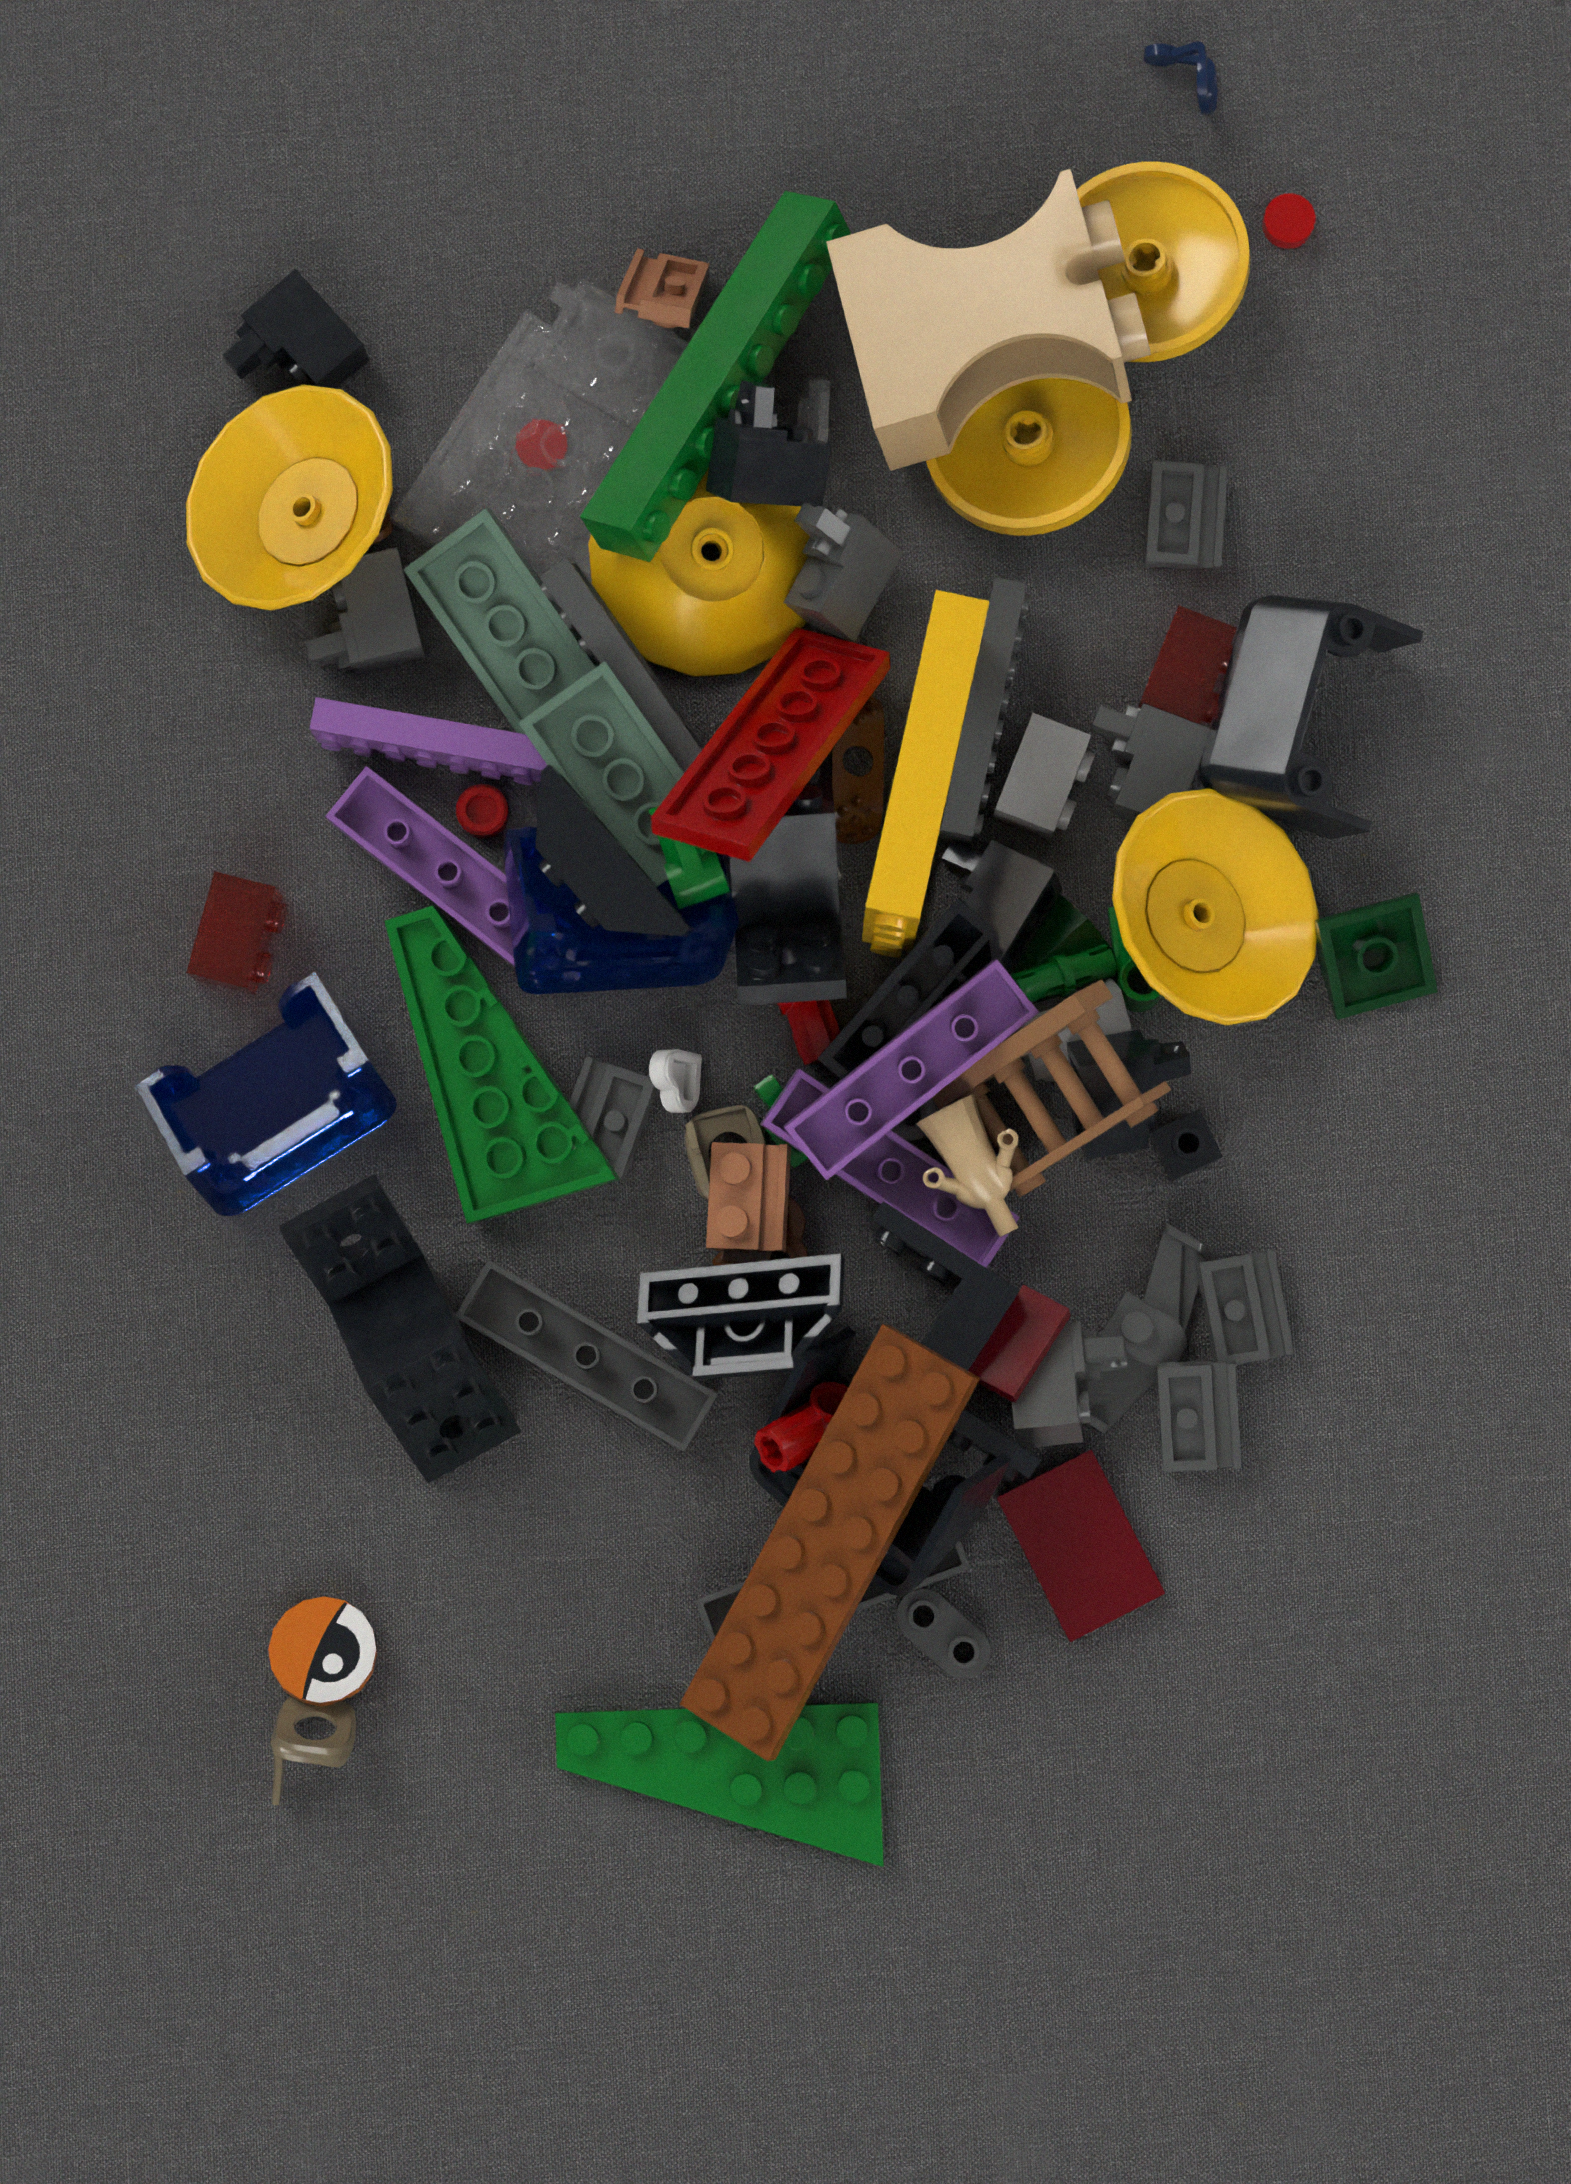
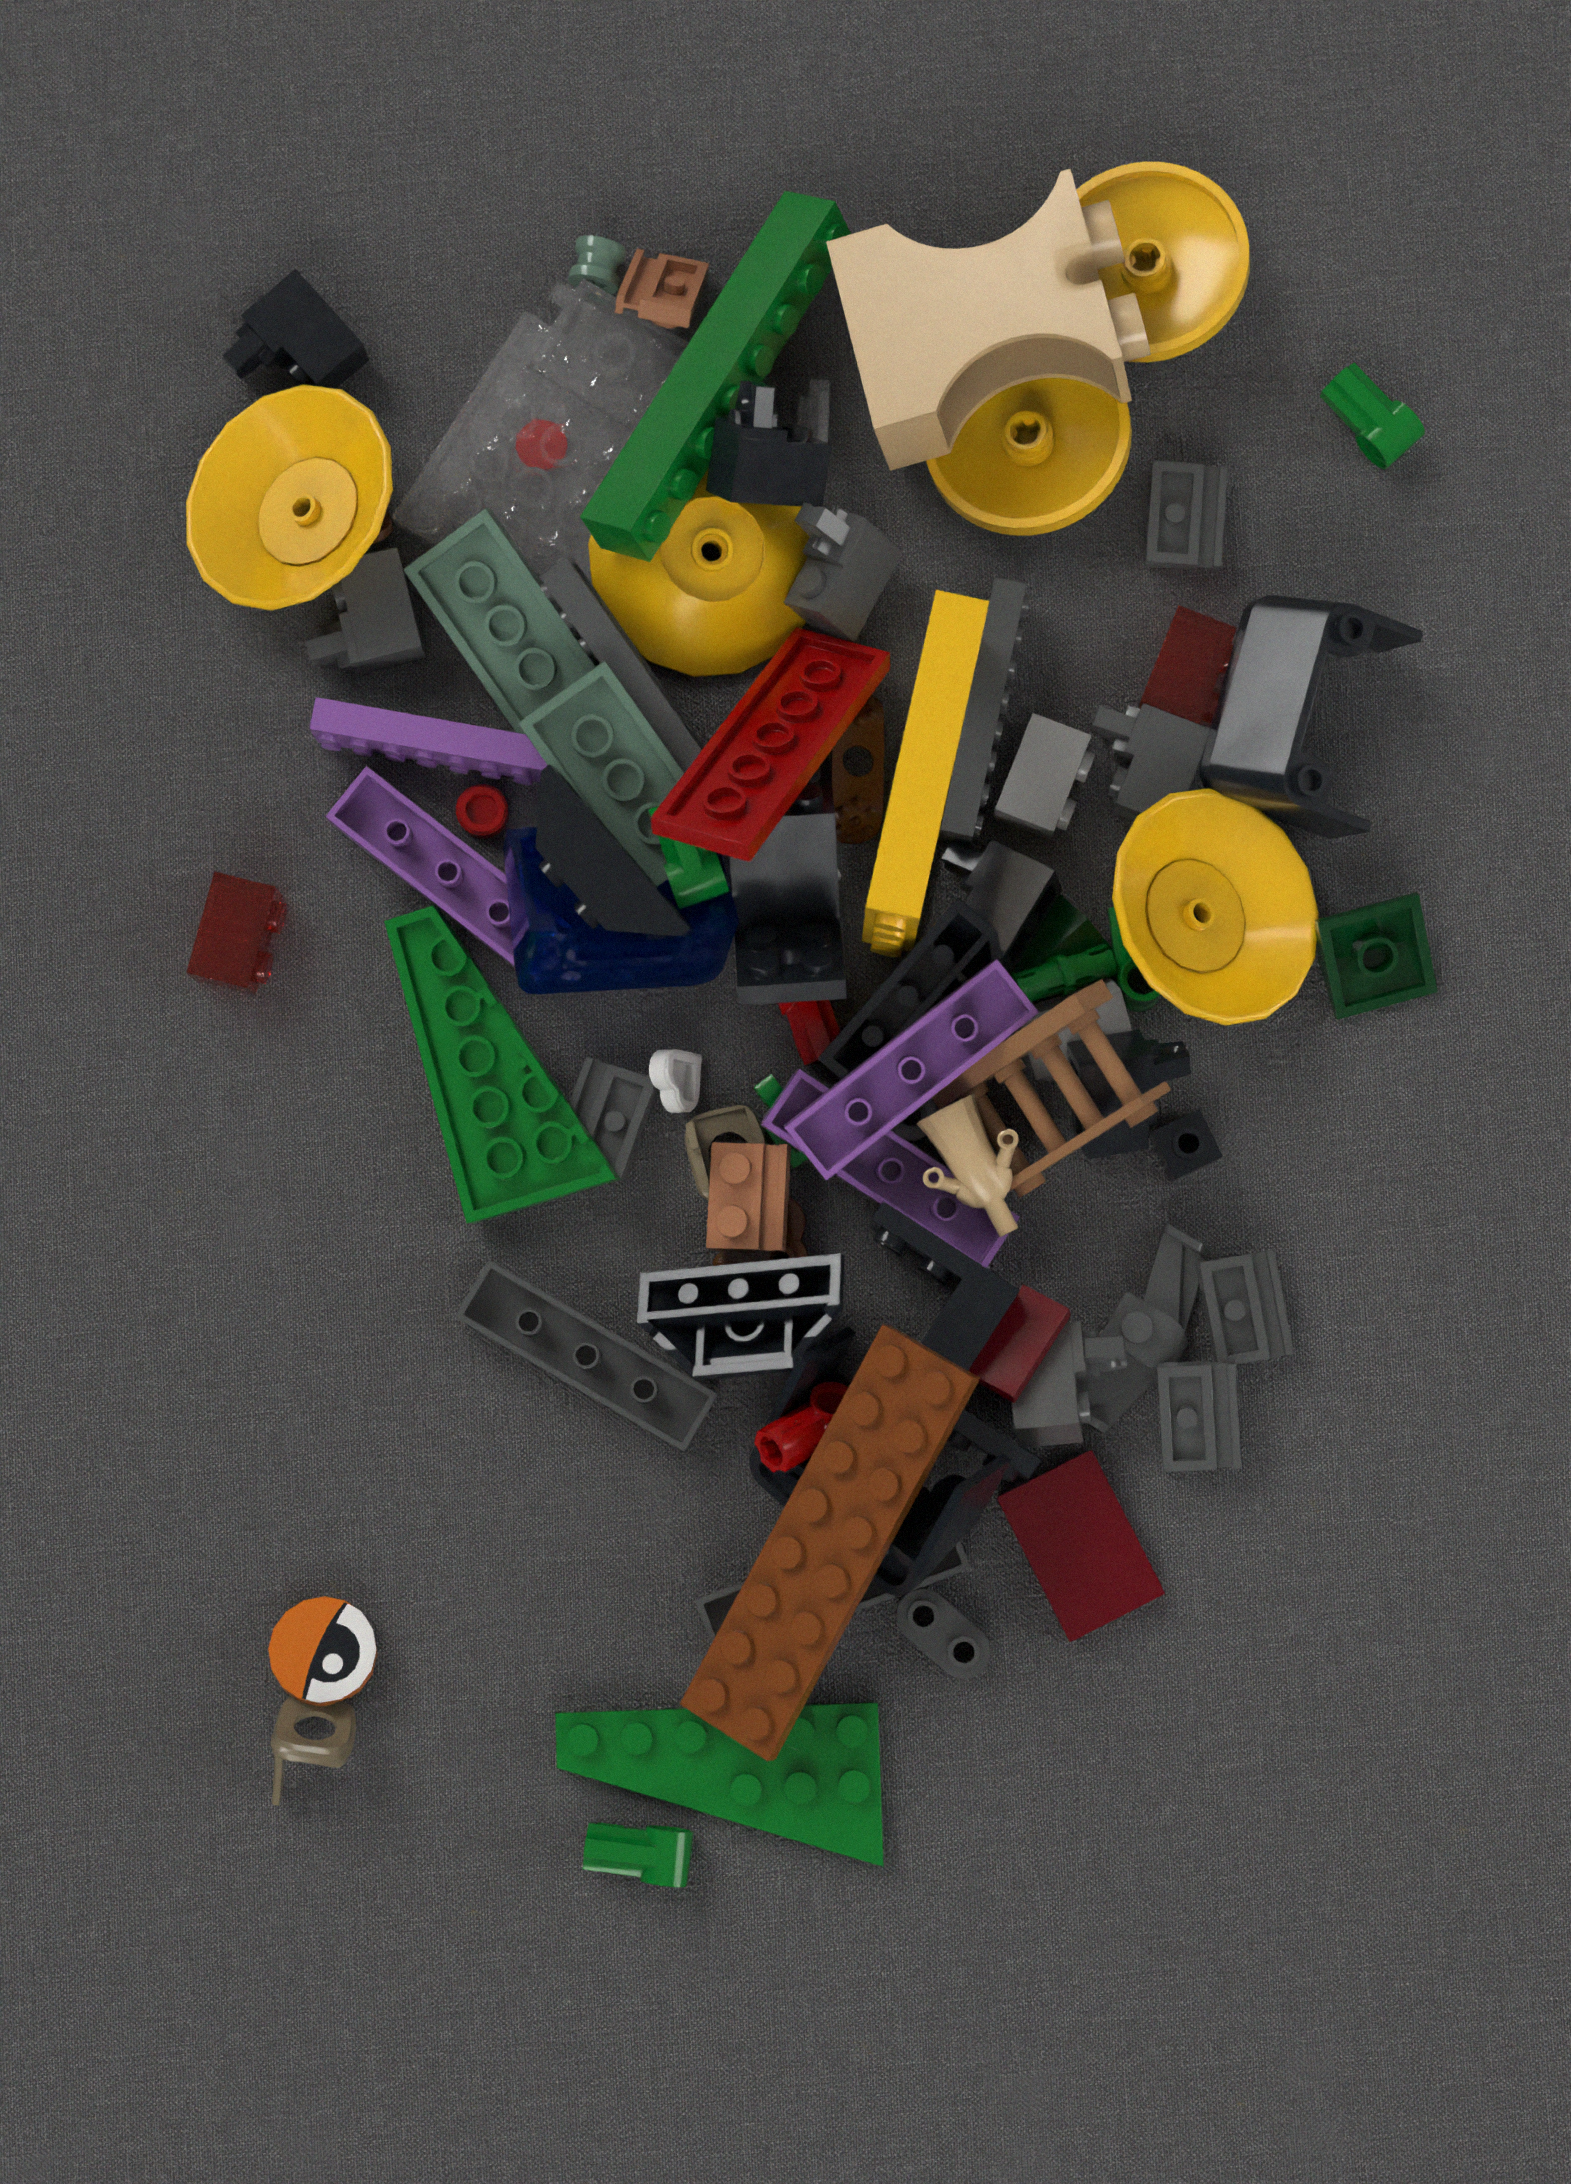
clear blue windscreen [135,972,397,1216] -> none
black bracket [279,1174,521,1483] -> none
dark blue piece [1144,41,1218,115] -> none
red tile [1262,193,1316,249] -> none
none -> sand green wheel [568,235,626,294]
none -> green piece [582,1822,694,1887]
none -> green piece [1320,362,1425,470]

